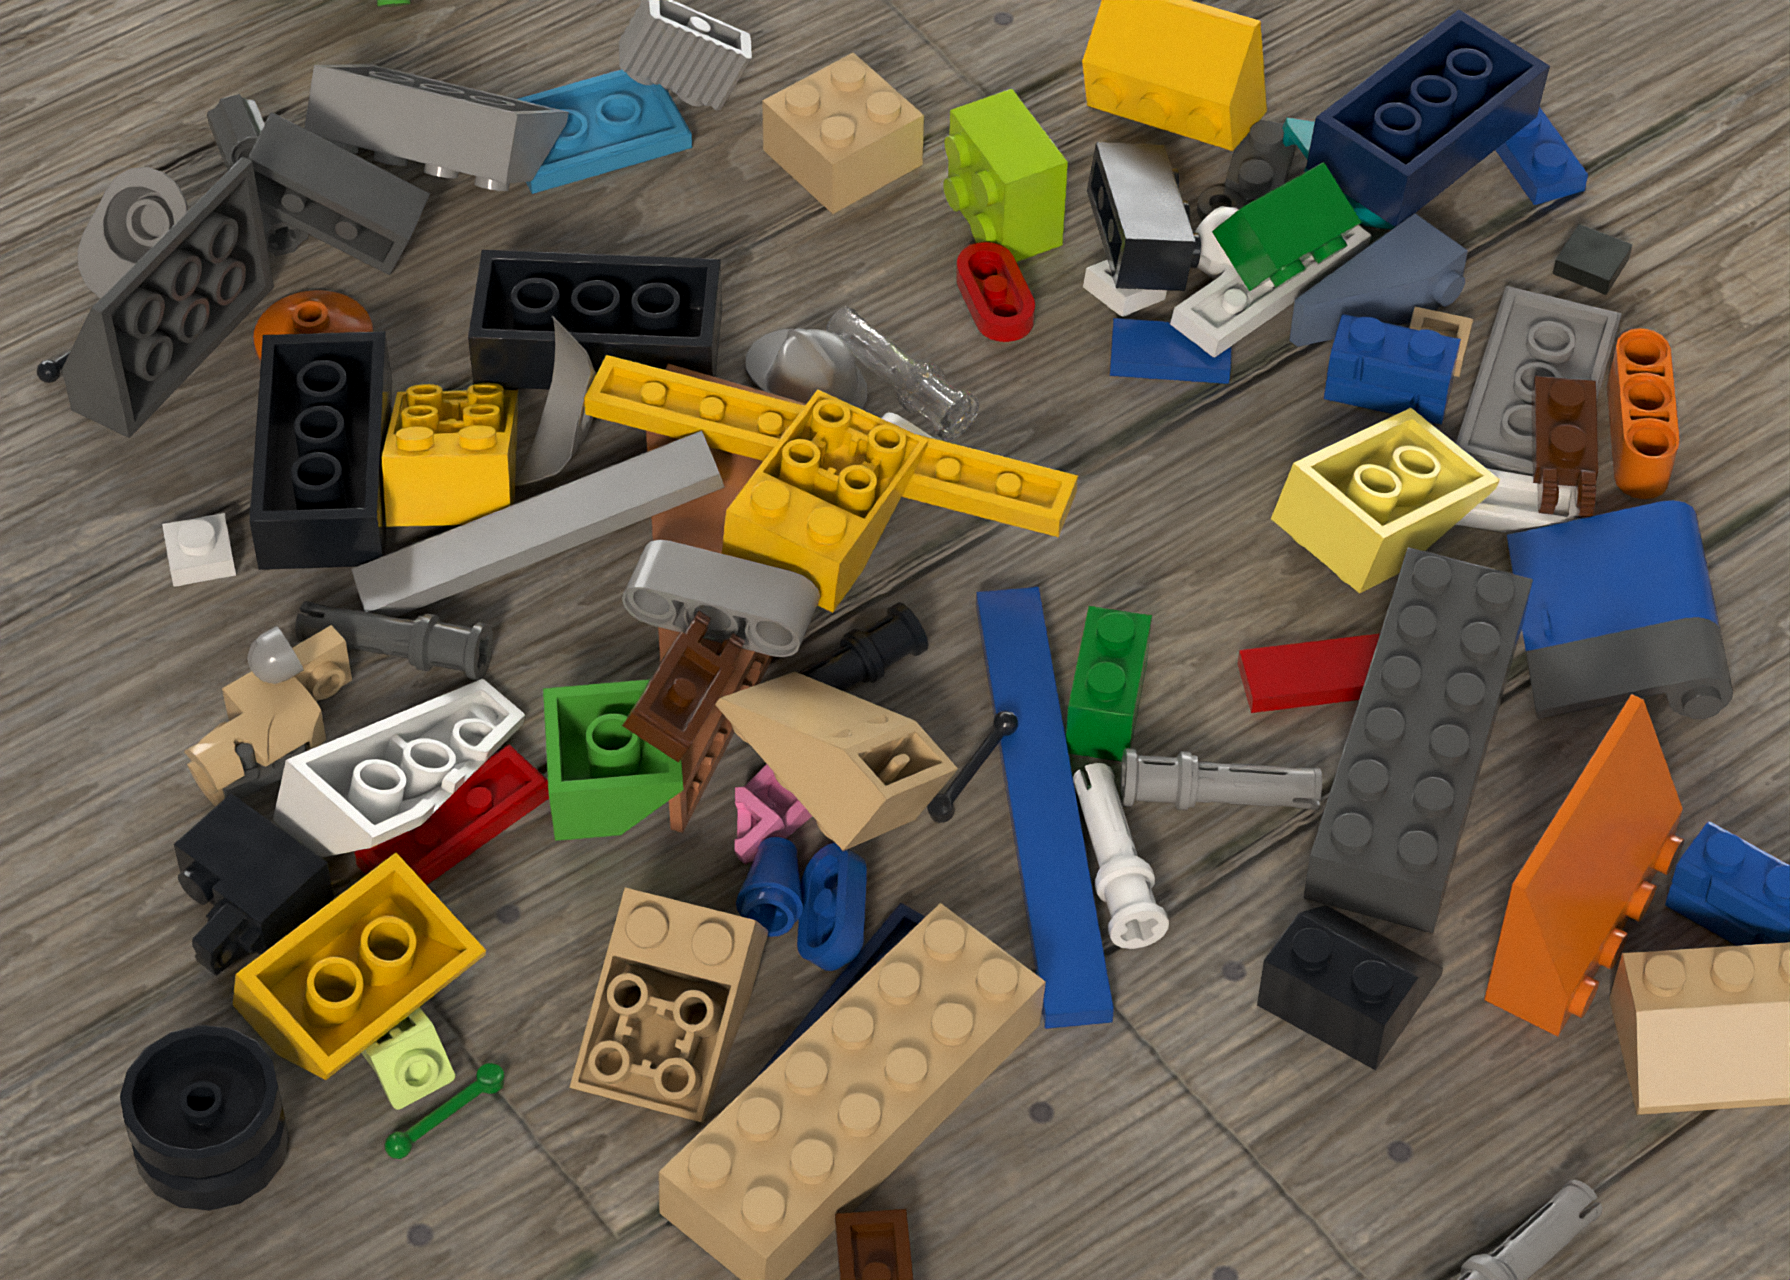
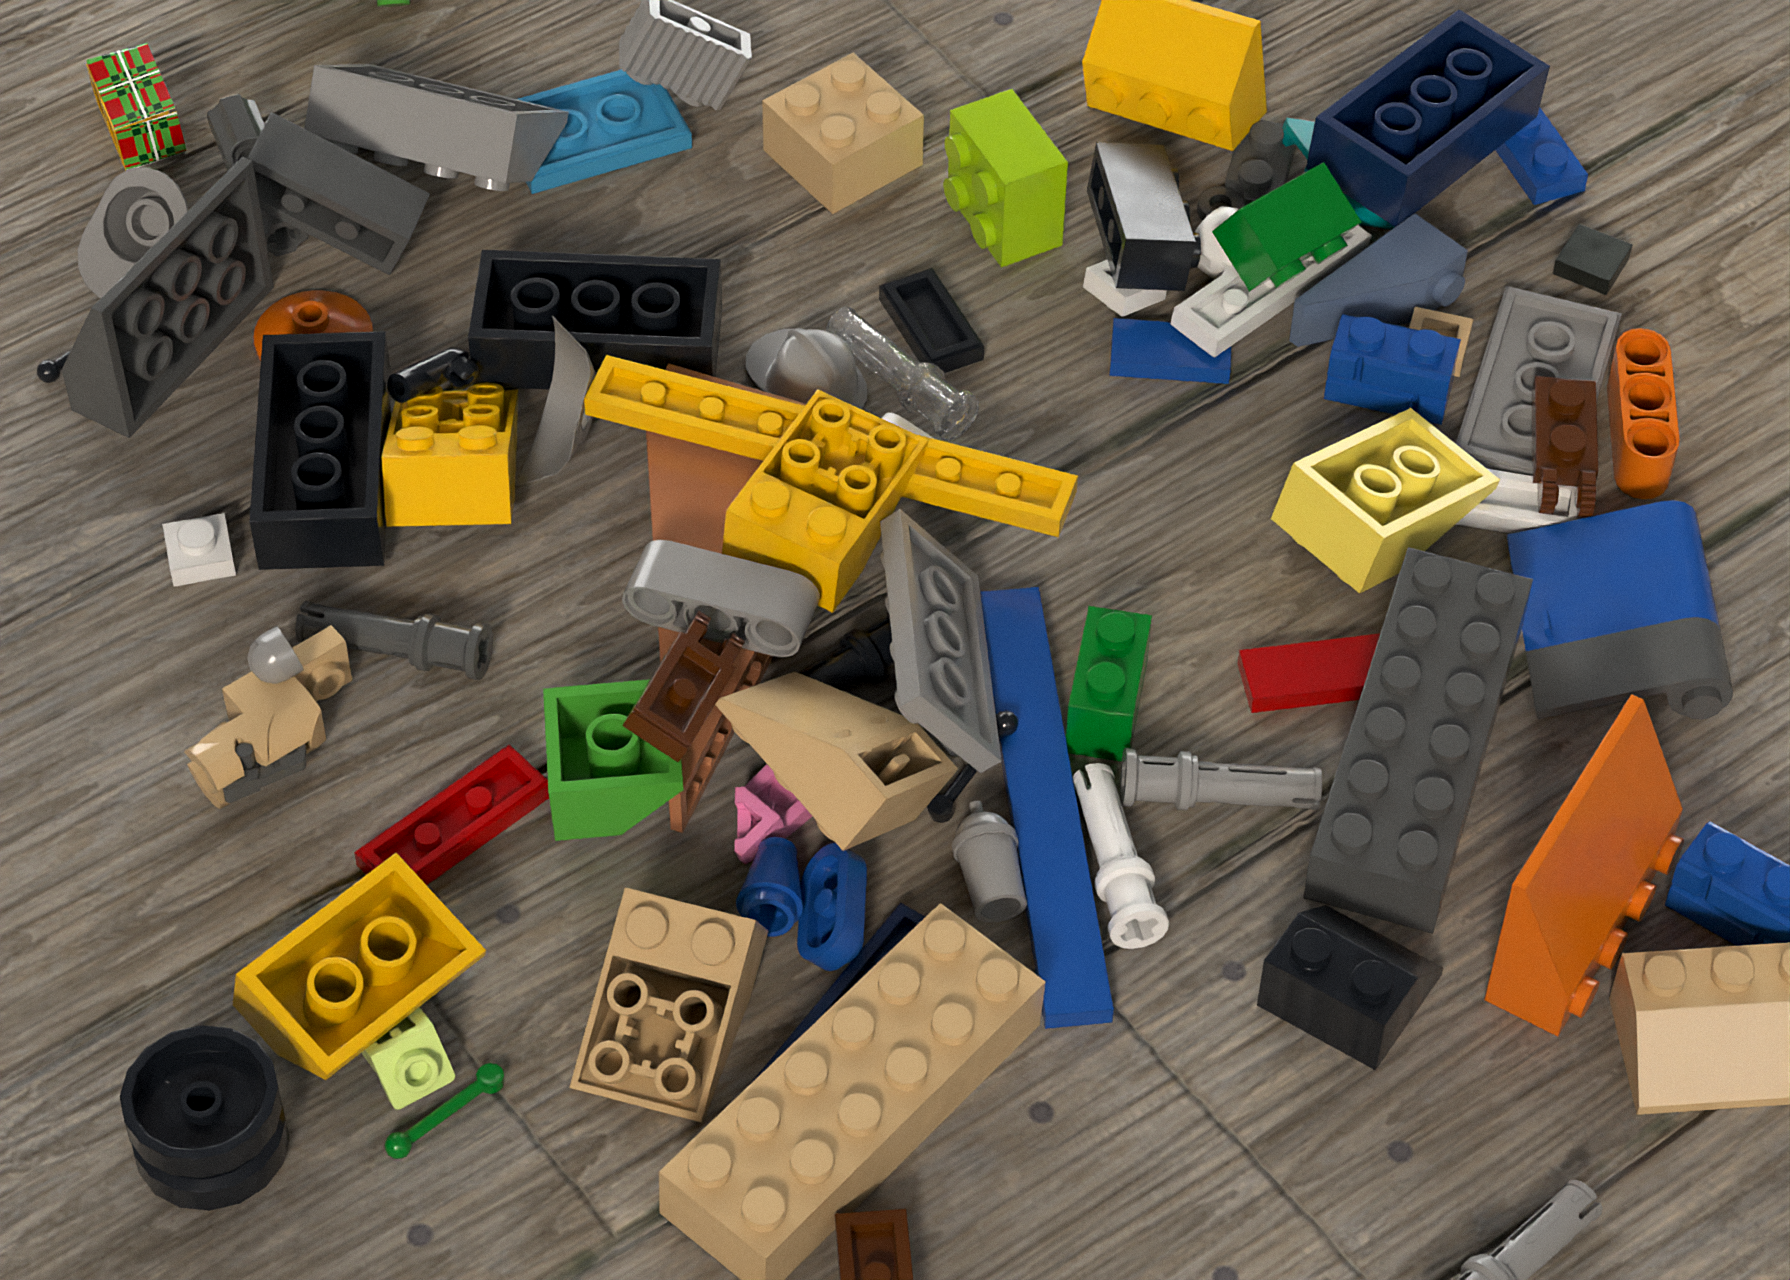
black hinge [174,794,334,976] -> none
white wedge [273,679,525,858] -> none
light grey tile [351,431,725,618] -> none
red plate [956,242,1035,342] -> none
none -> piece [86,42,187,171]
none -> black arm [387,347,479,403]
none -> black tile [879,268,984,378]
none -> light grey plate [880,509,1002,773]
none -> light grey piece [951,800,1027,923]

